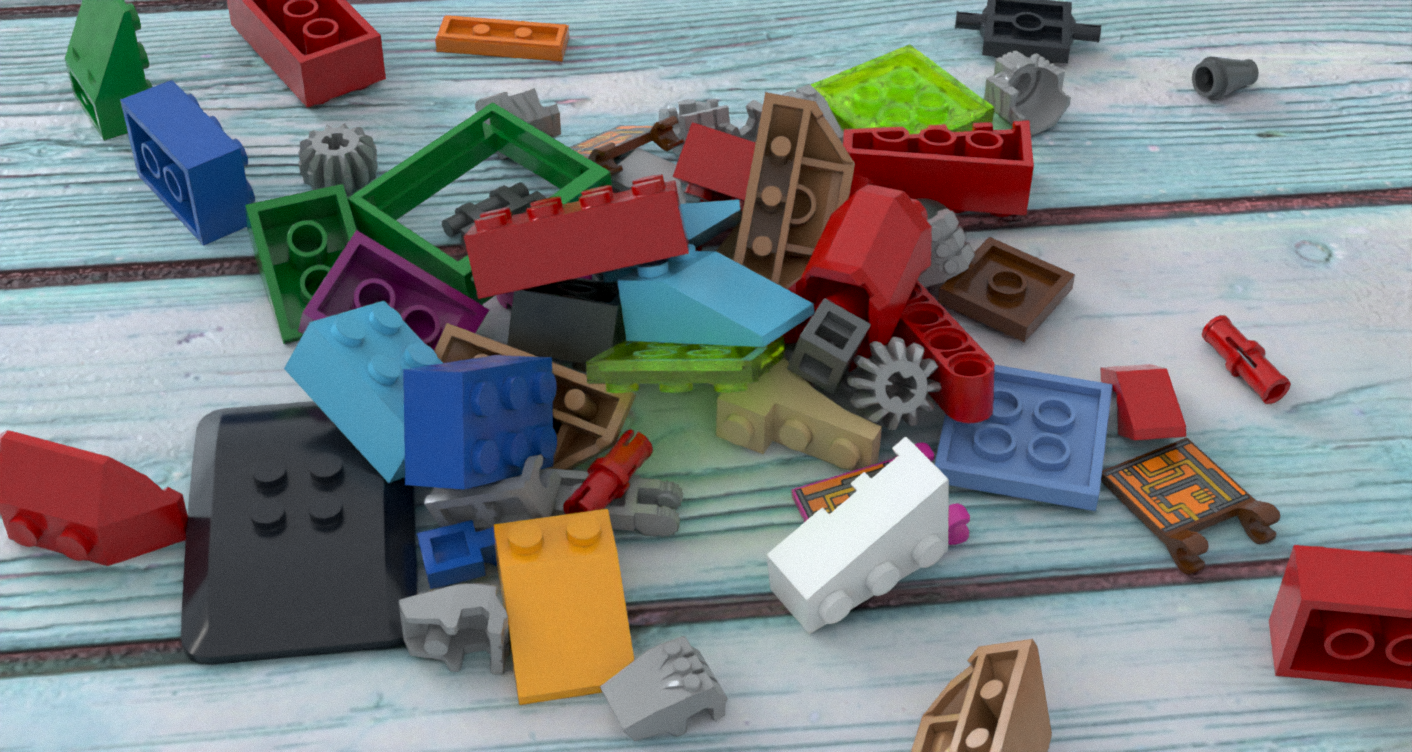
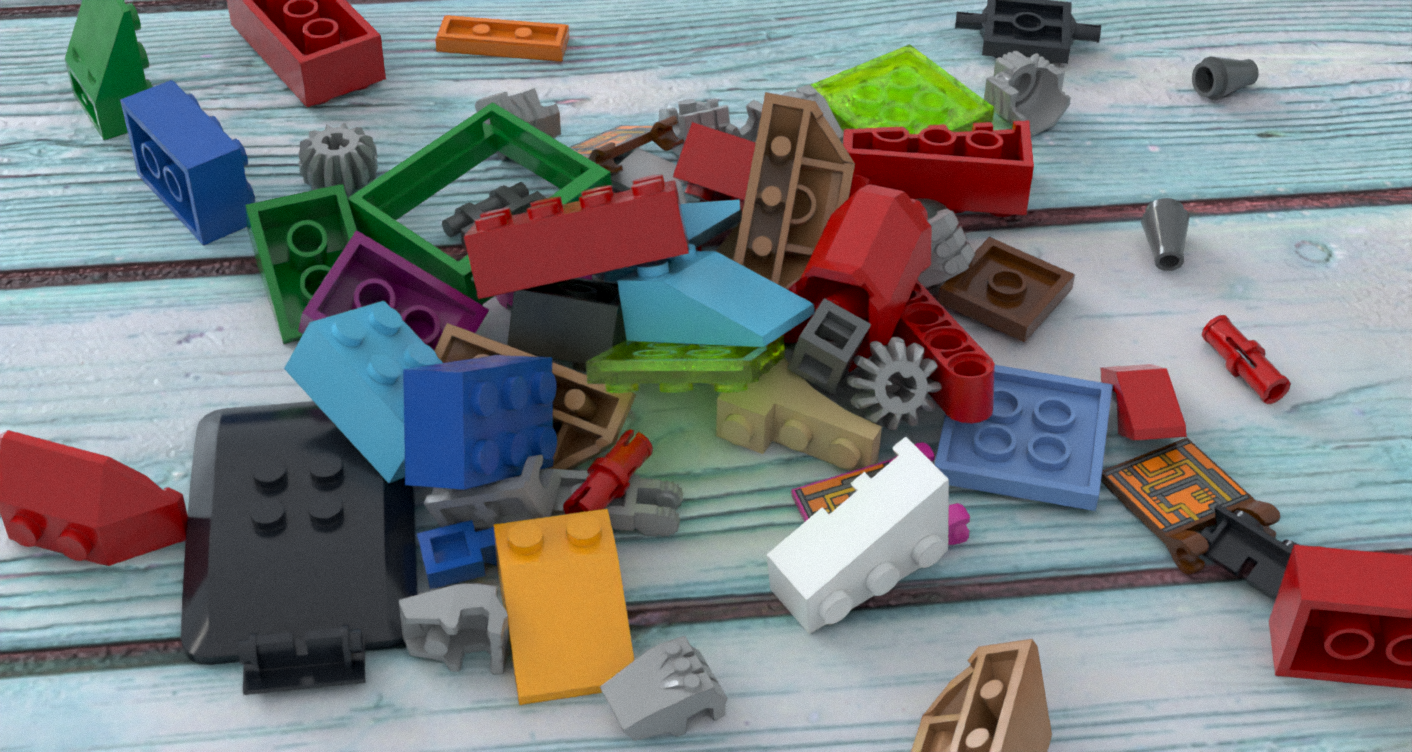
none -> black hinge [238,623,366,695]
none -> dark grey cone [1141,198,1190,271]
none -> black hinge [1200,504,1299,600]

